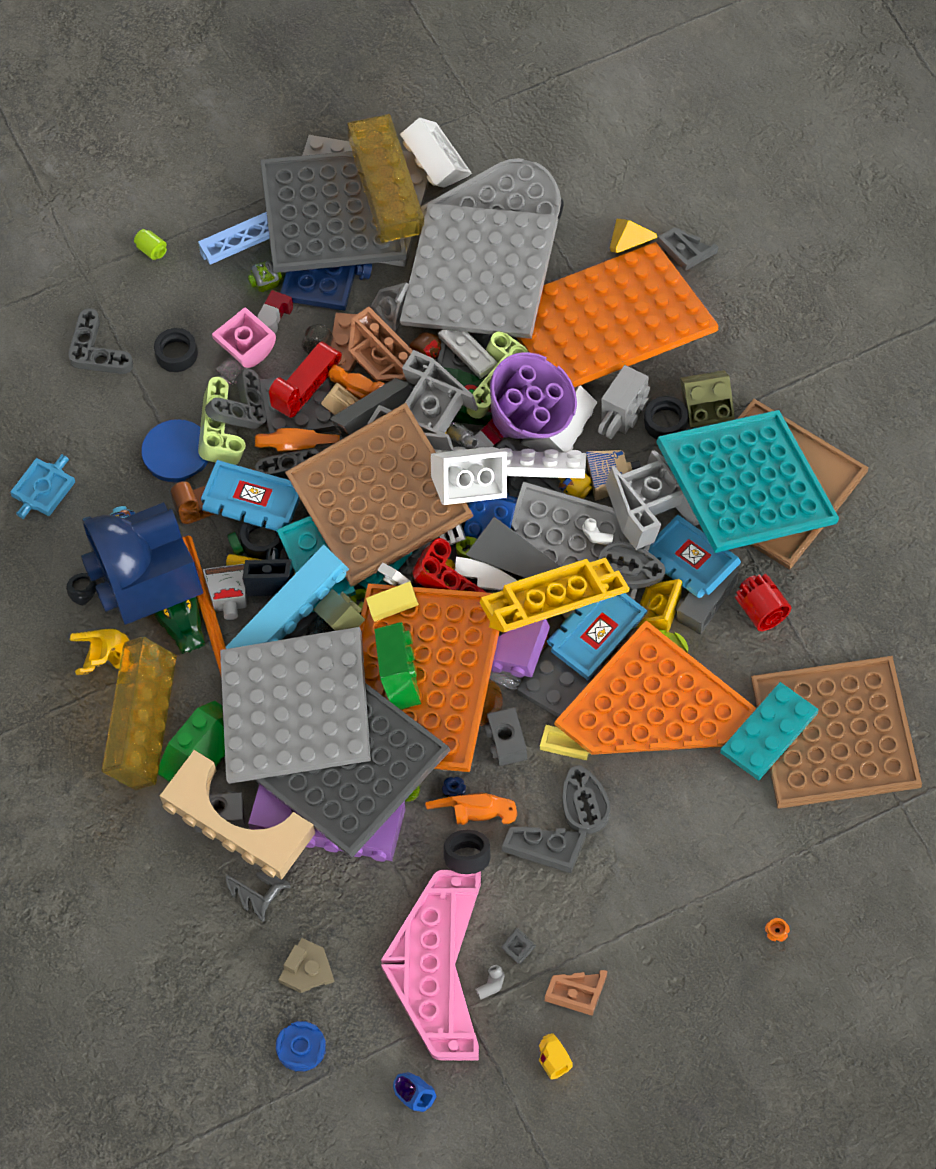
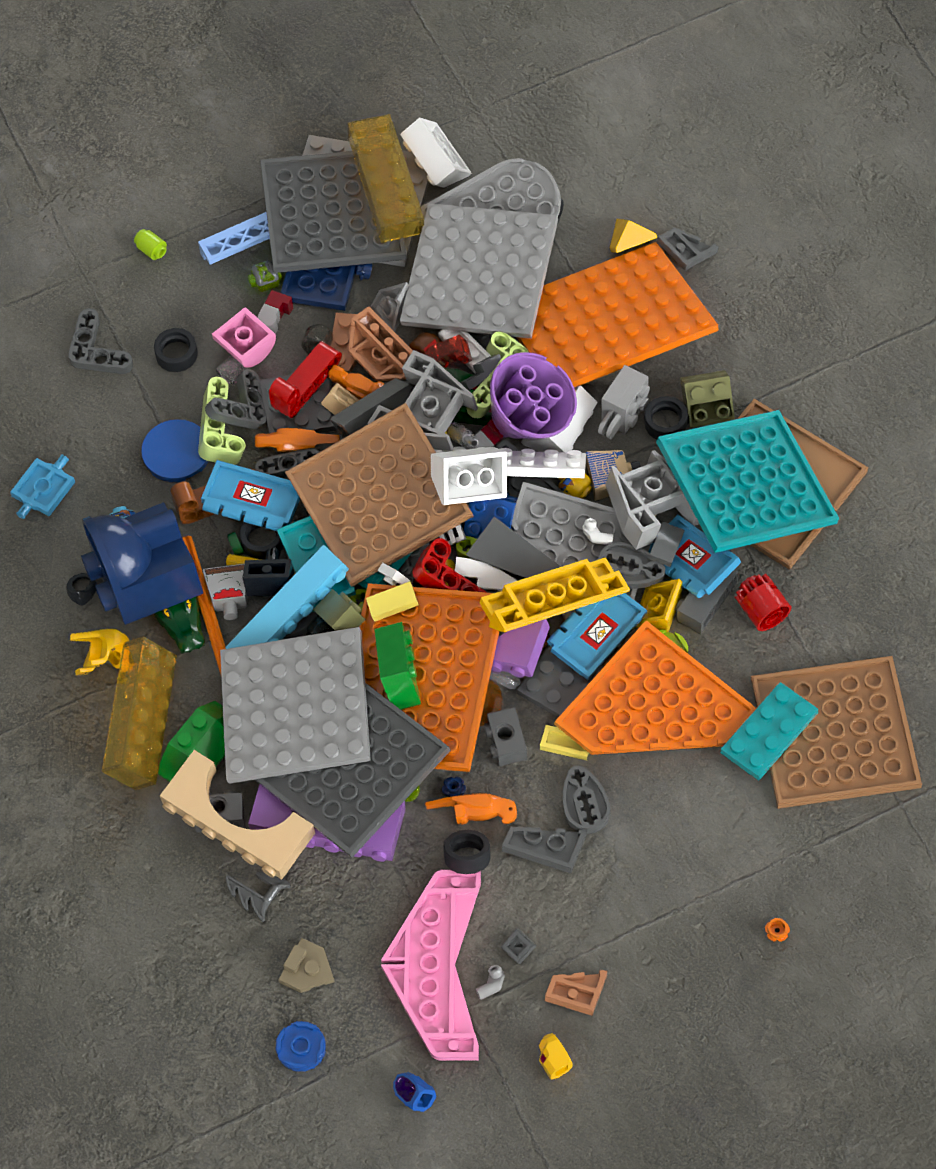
none -> clear red leg [425,334,472,368]
none -> dark grey slope [460,354,501,390]
none -> dark grey slope [648,522,685,567]

